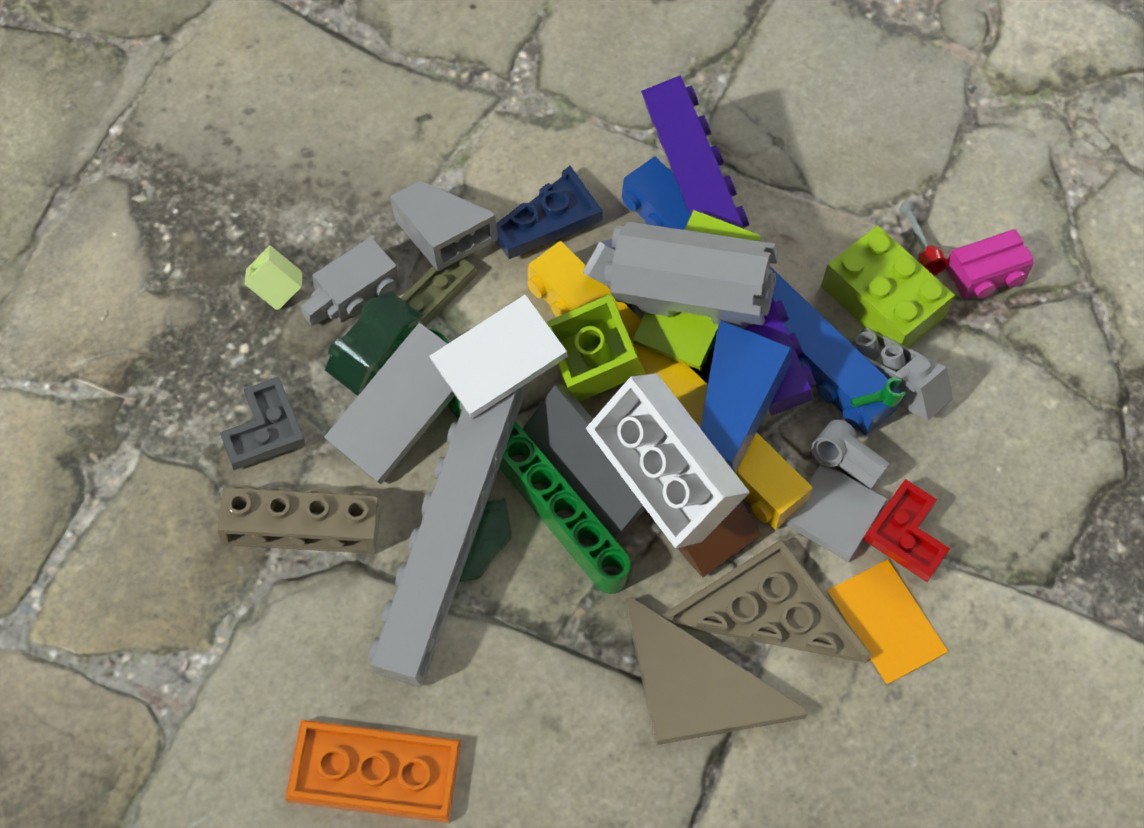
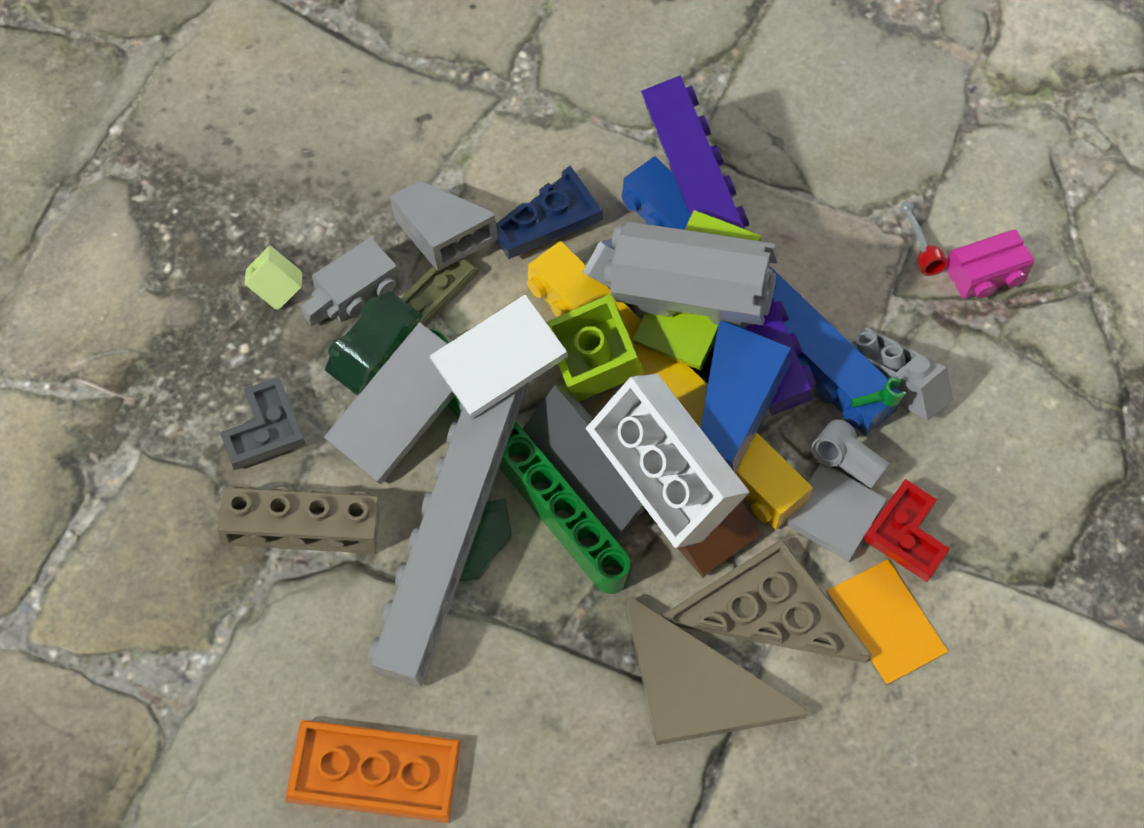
lime brick [821,225,955,347] -> none

